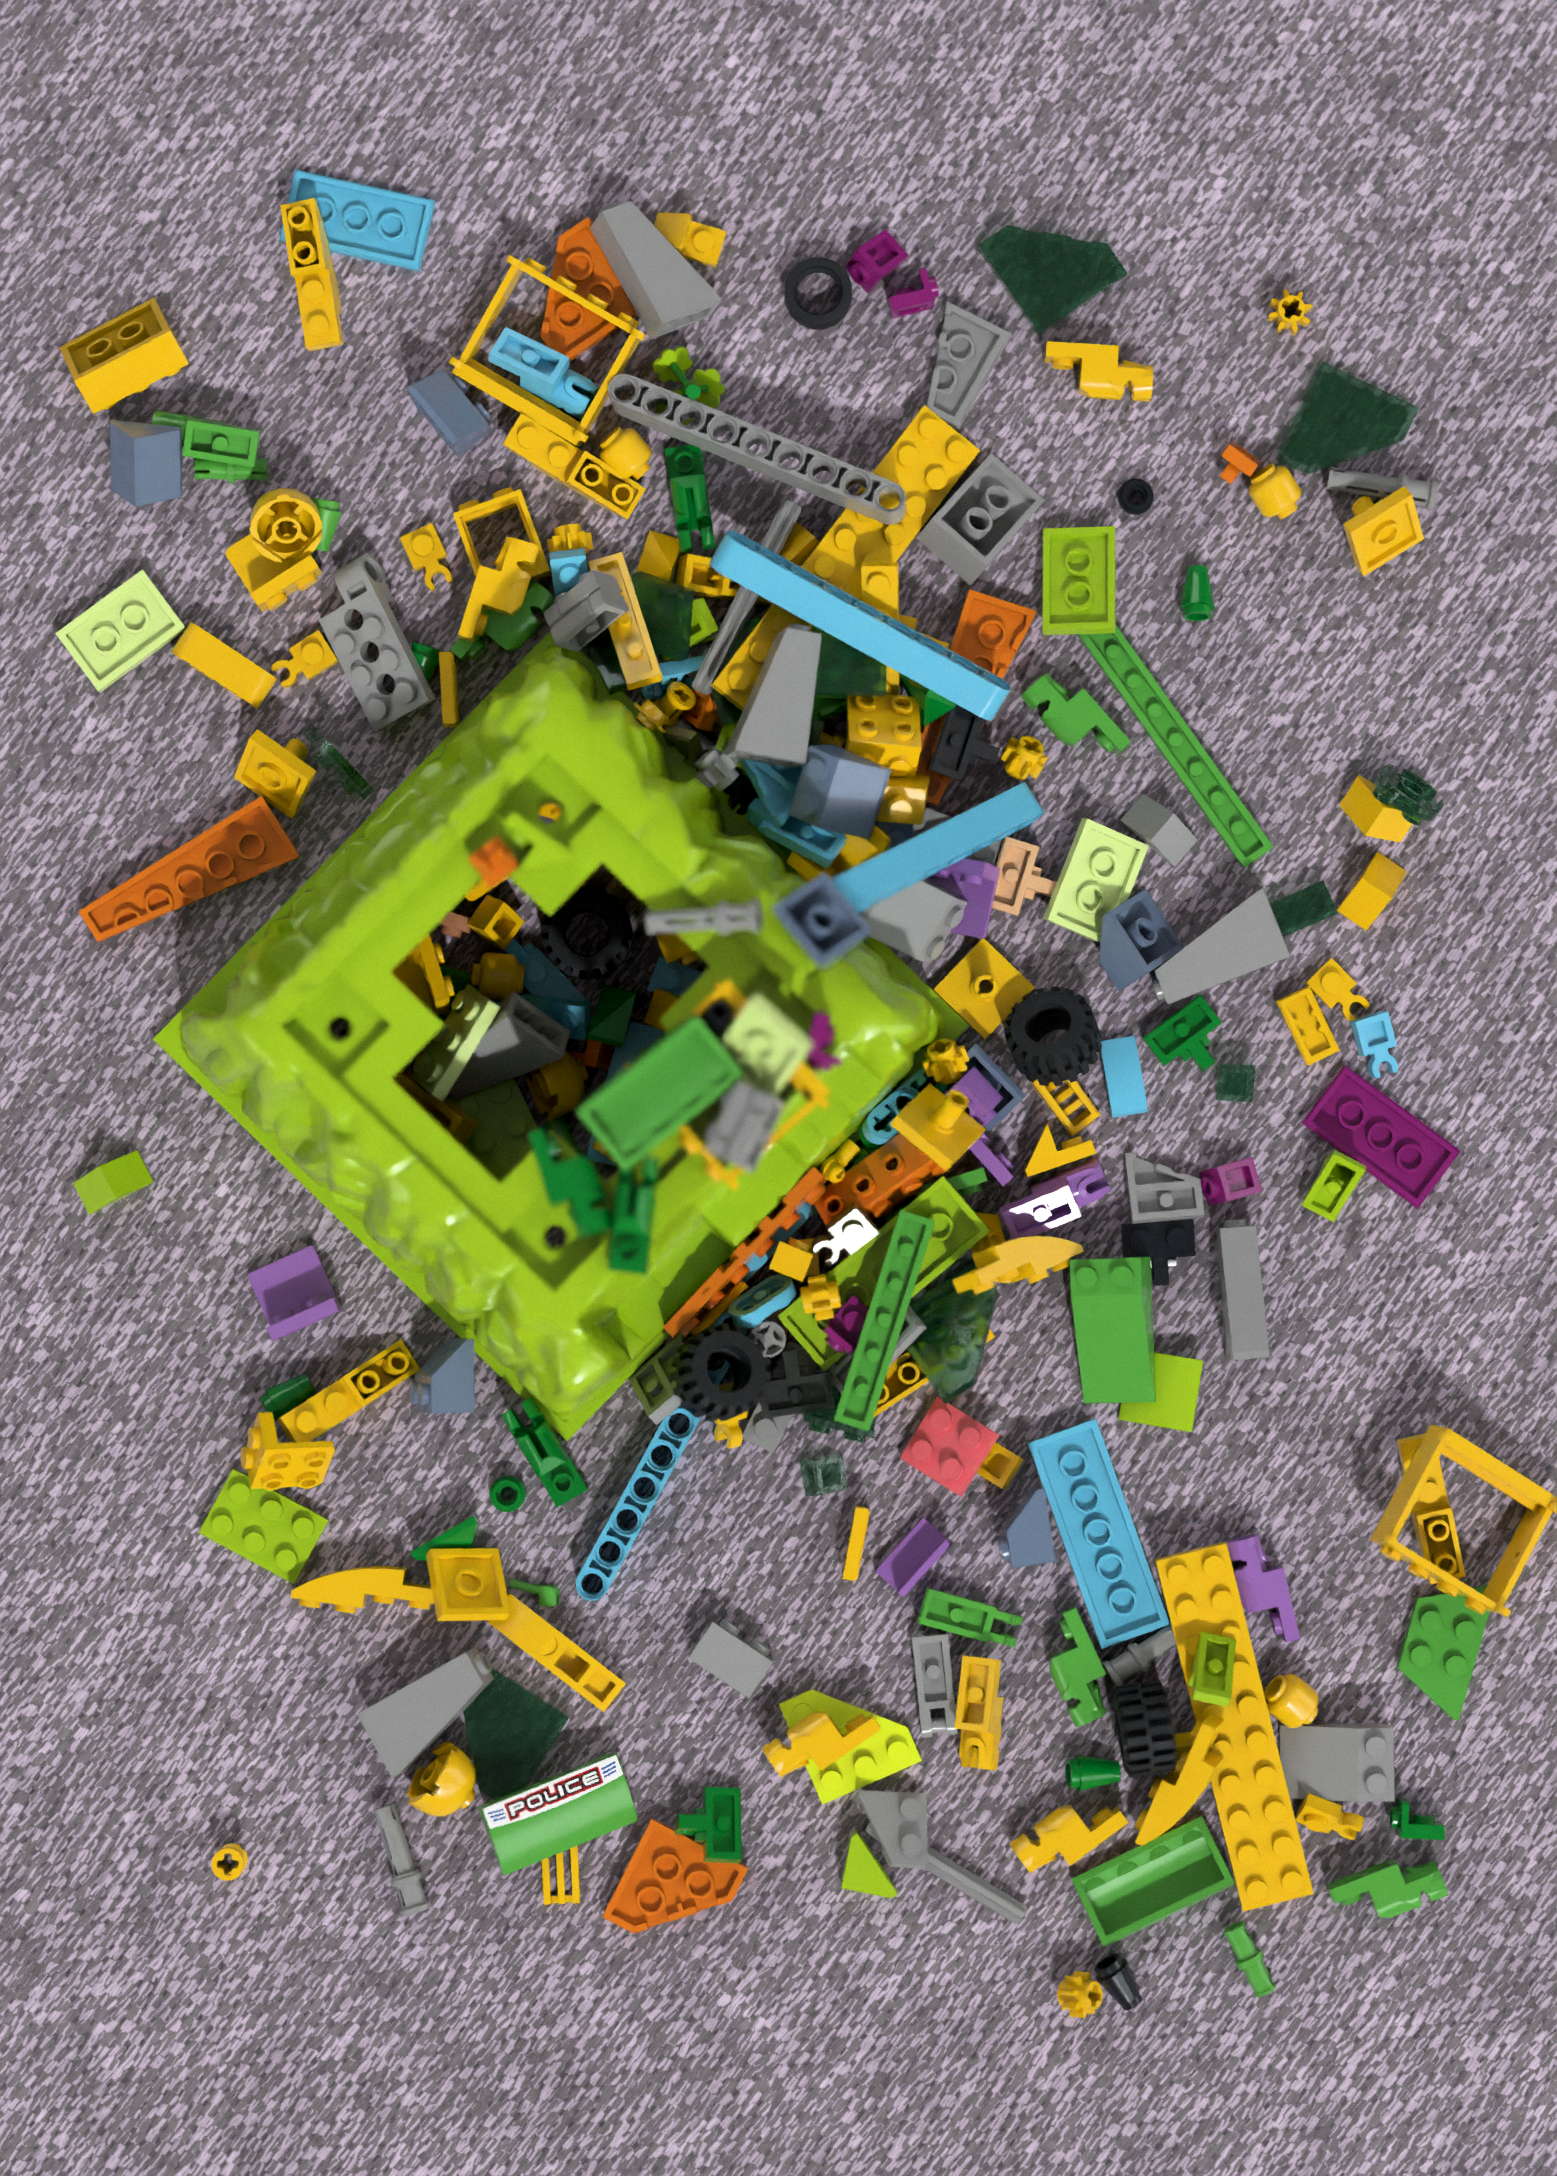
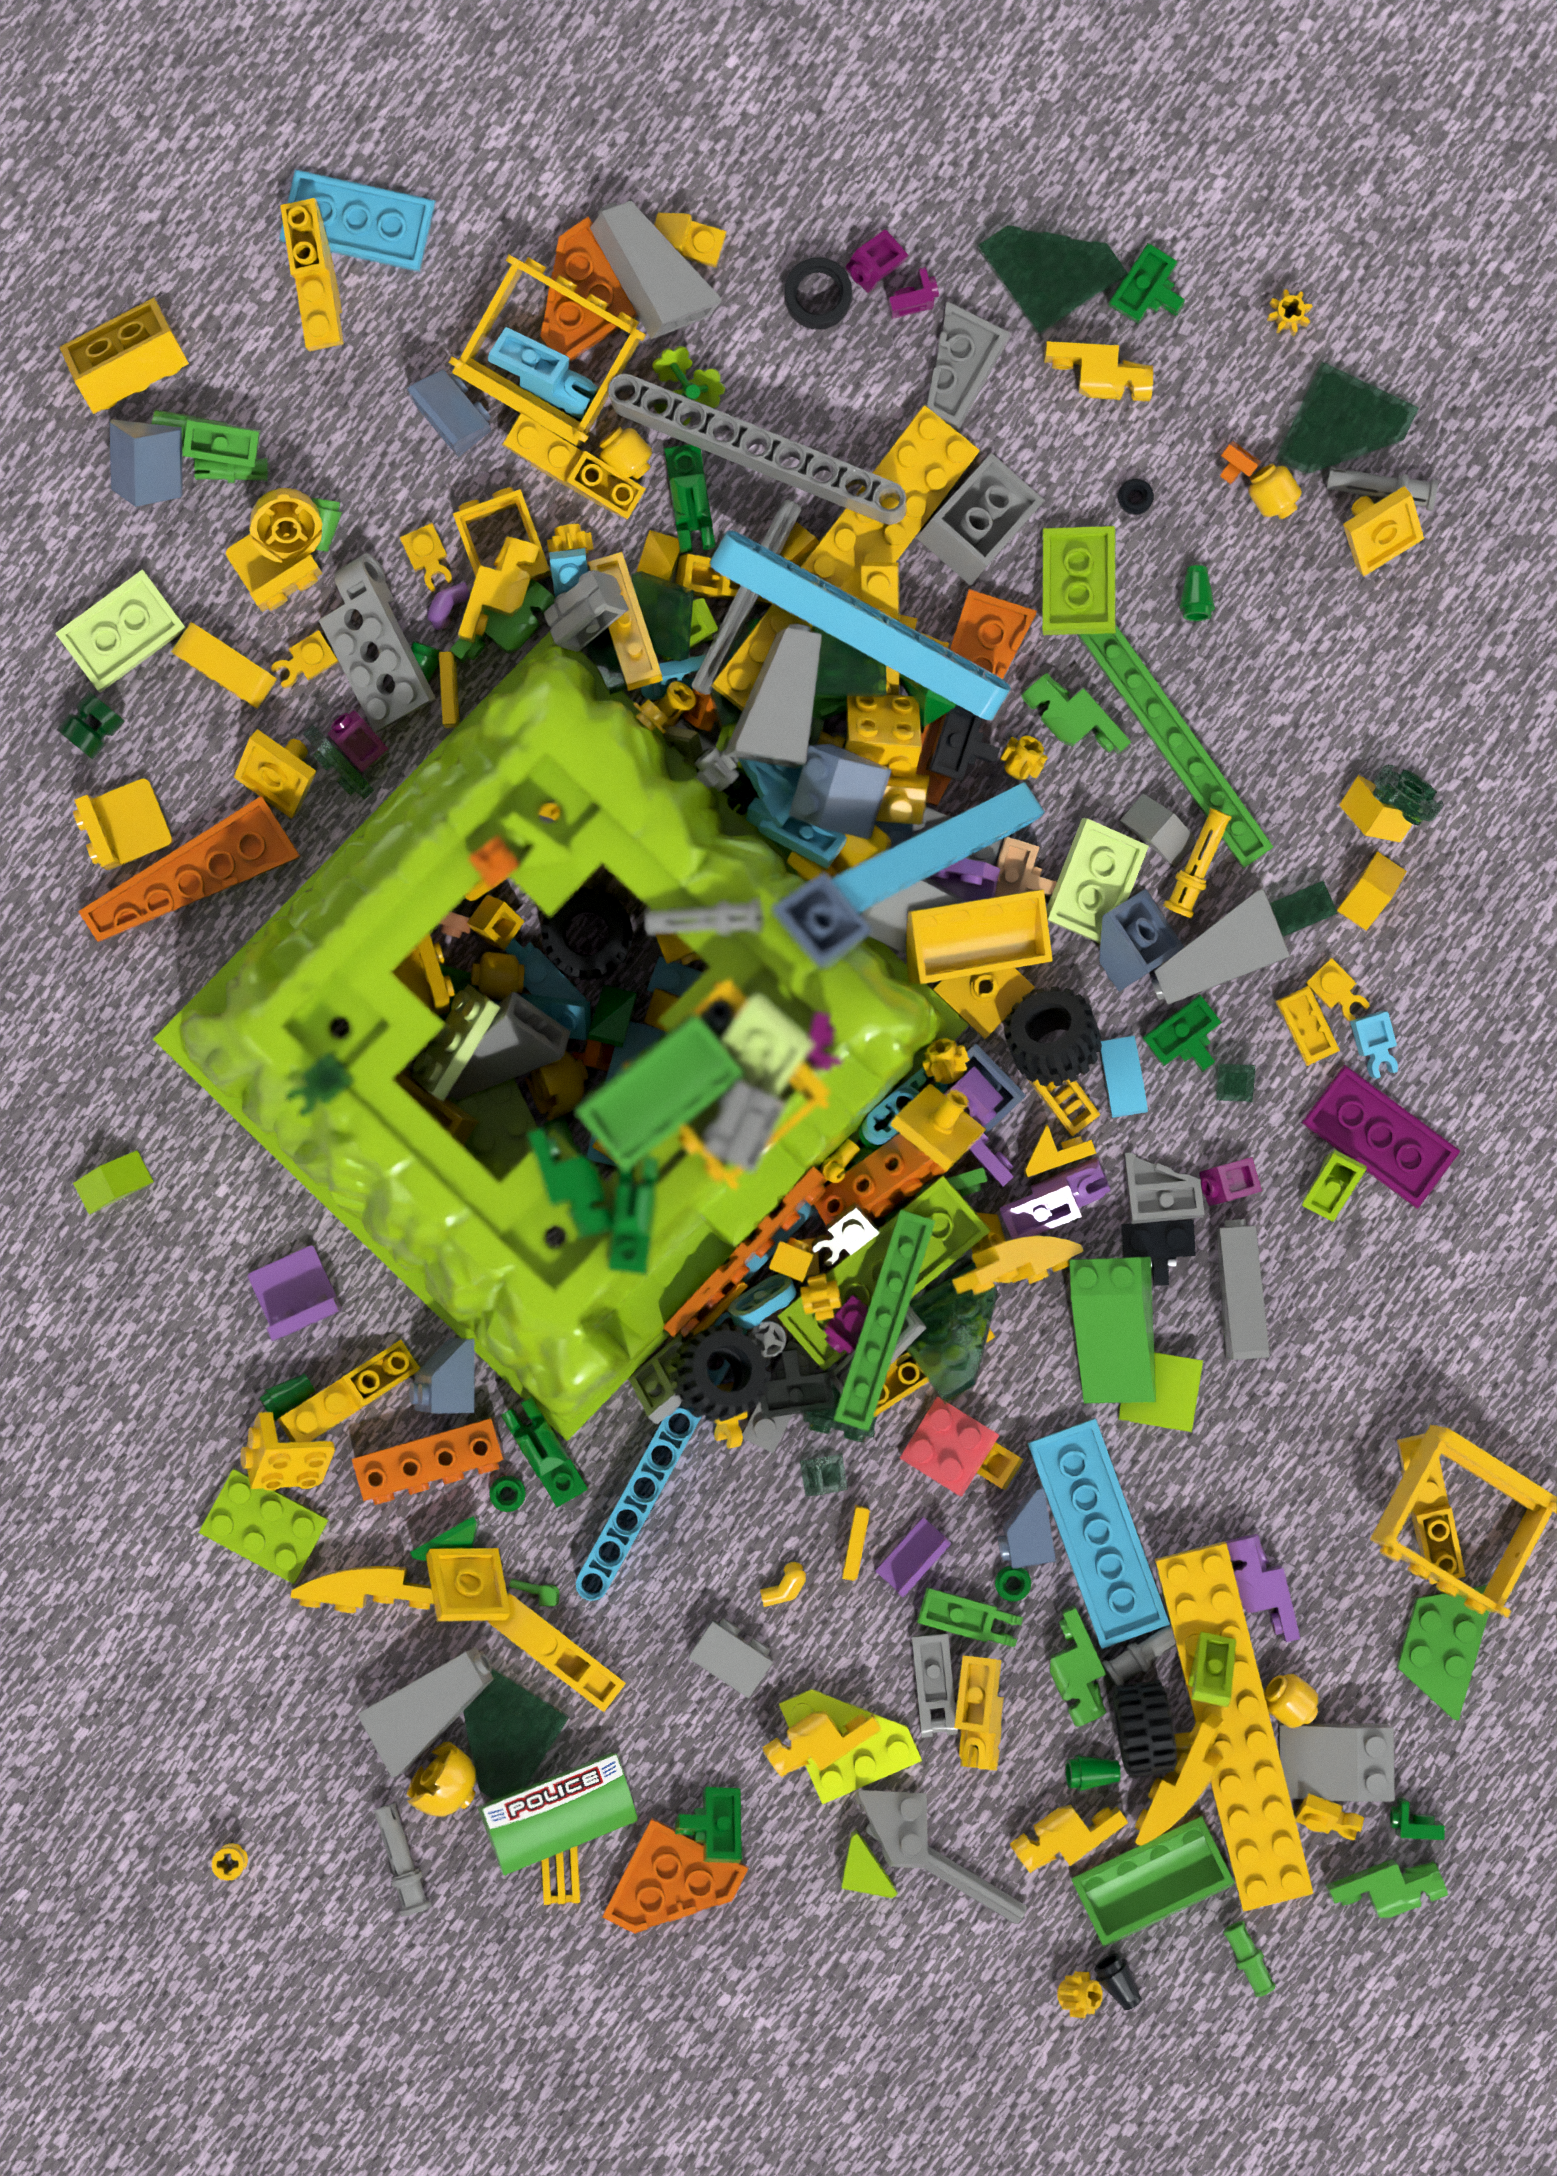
none -> dark green wheel [57,691,125,759]
none -> yellow bracket [73,779,173,870]
none -> clear green plate [286,1051,356,1116]
none -> magenta bracket [328,711,389,772]
none -> orange brick [351,1417,506,1505]
none -> medium lavender arm [427,582,470,630]
none -> yellow arm [760,1562,806,1607]
none -> yellow slope [906,890,1053,984]
none -> green plate [995,1565,1031,1602]
none -> green hinge [1108,243,1185,325]
none -> yellow pin [1163,808,1232,918]

